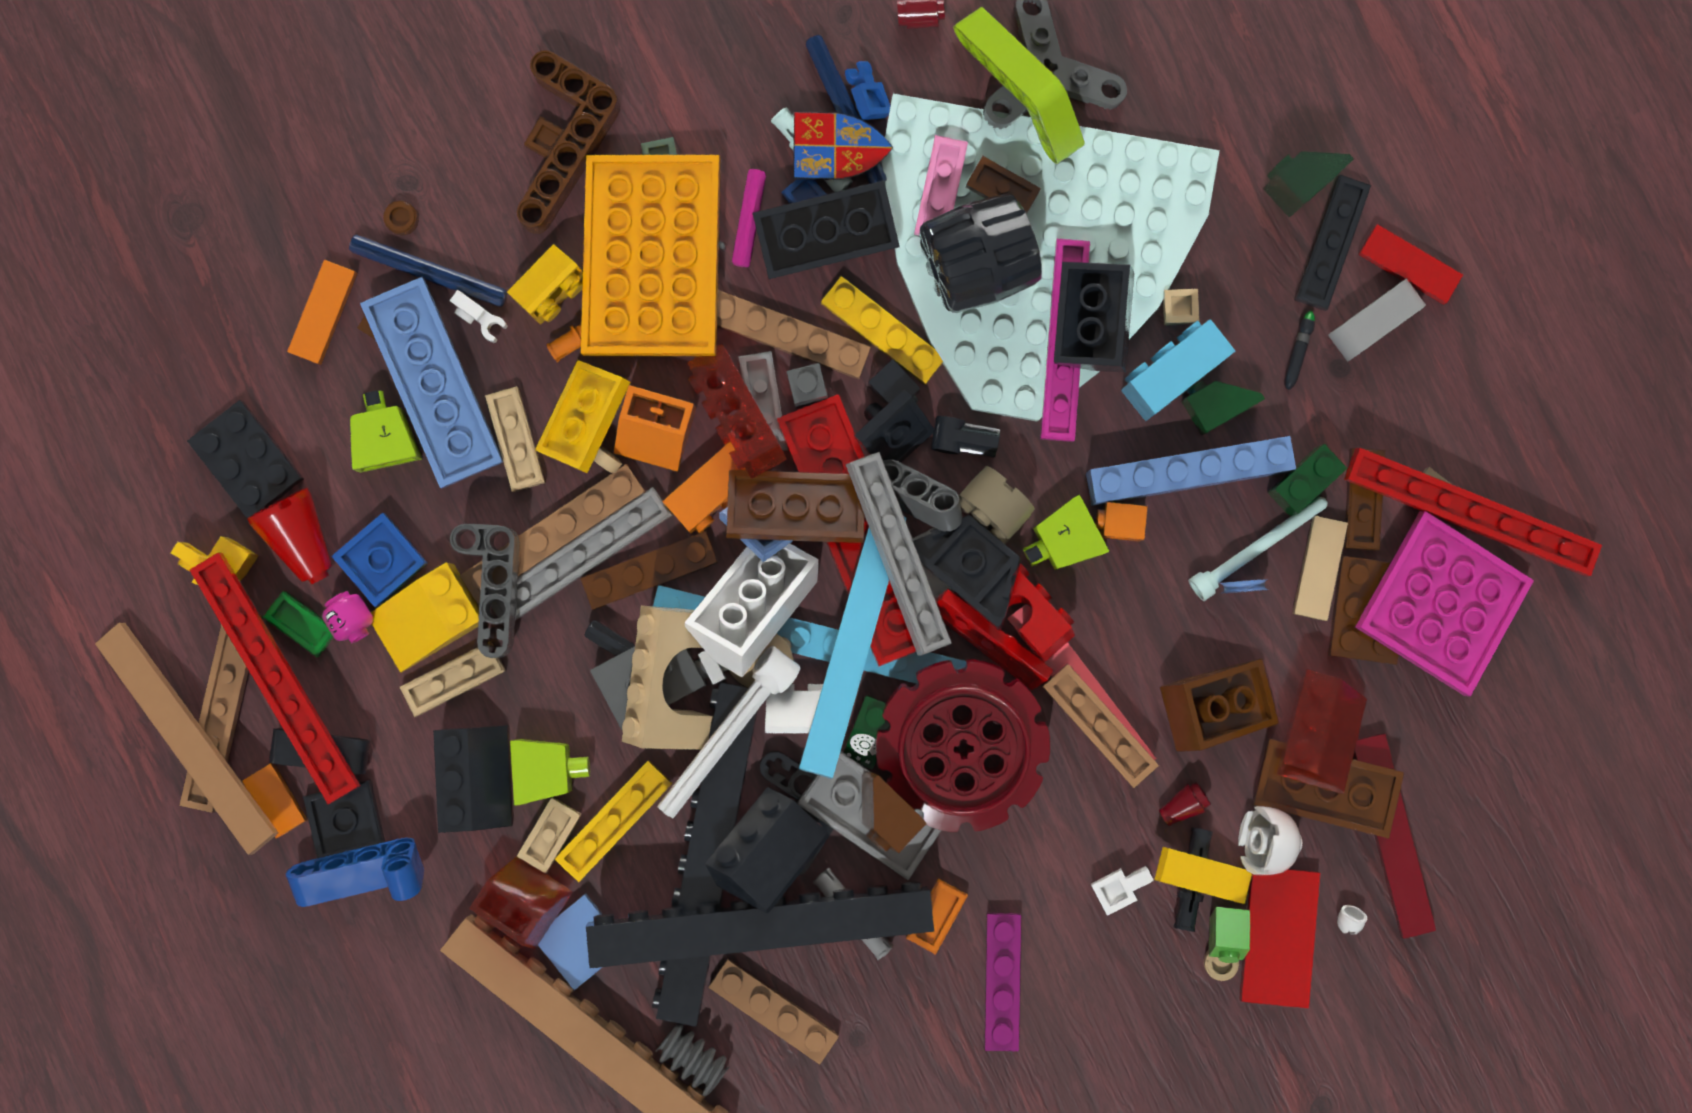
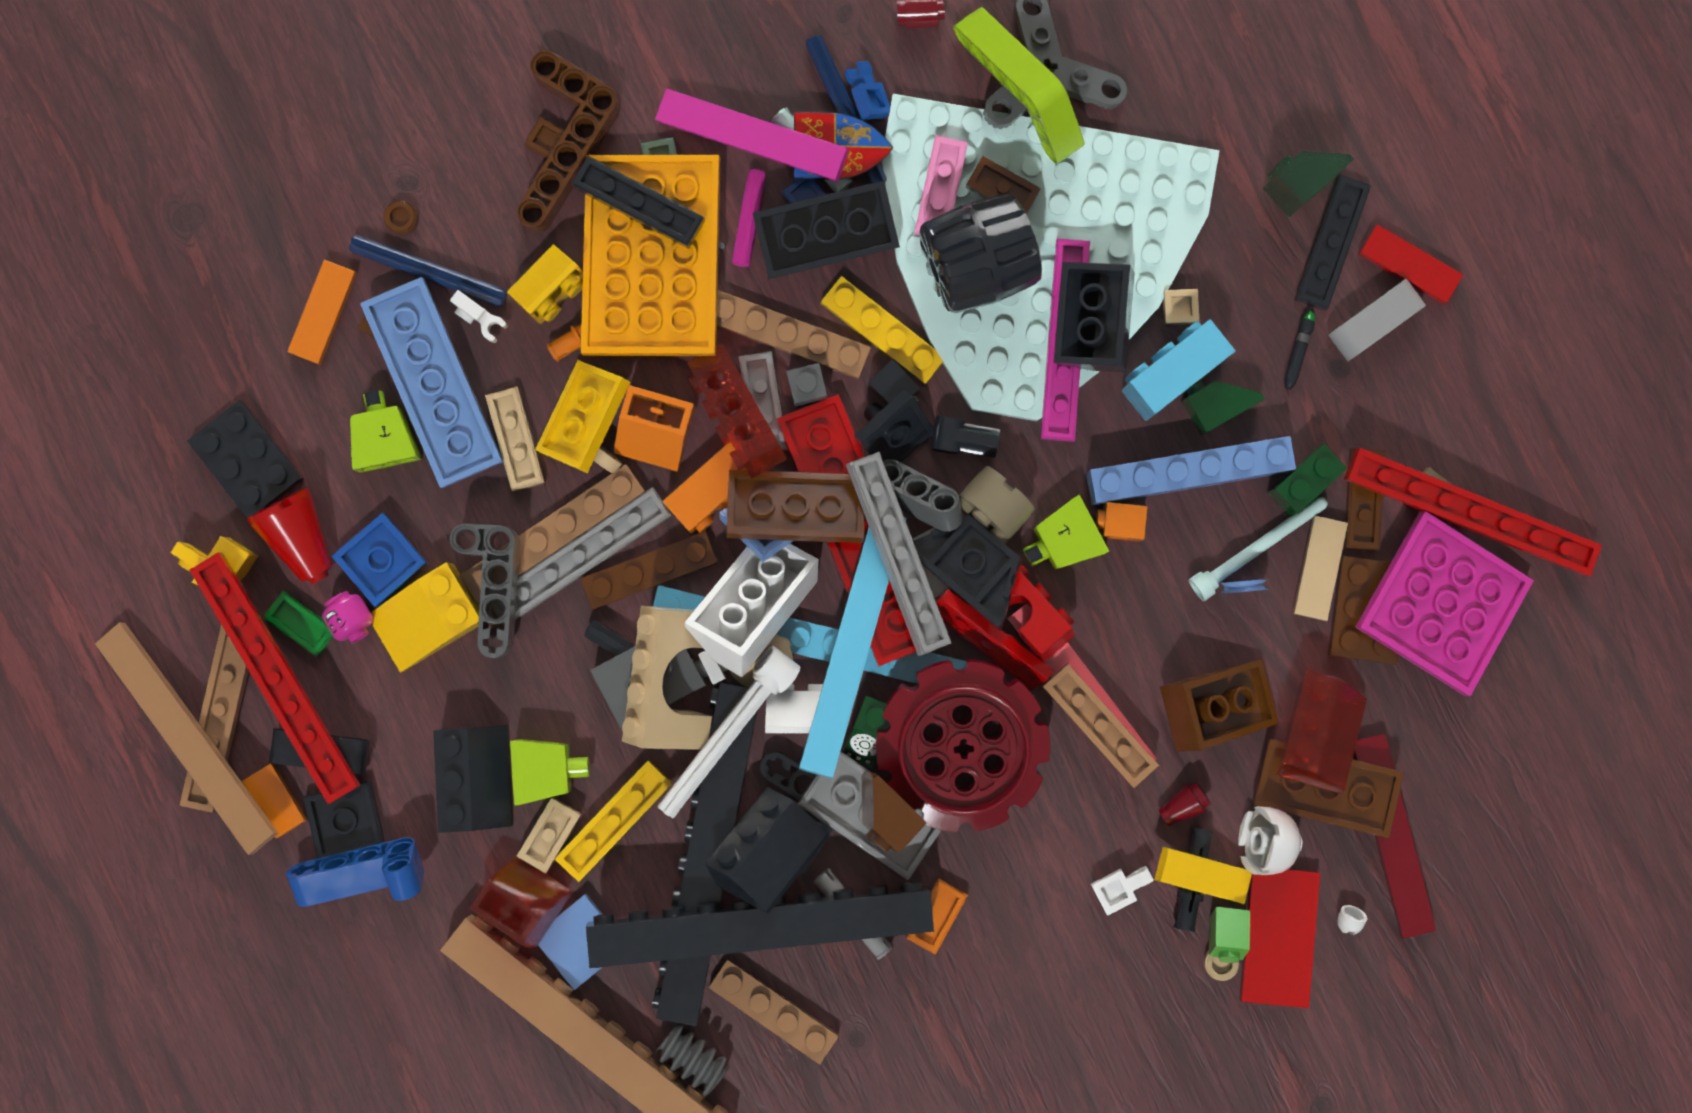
tan tile [400,641,506,717] -> none
magenta plate [984,913,1021,1051] -> none
none -> black tile [571,156,706,249]
none -> dark pink tile [655,88,850,182]

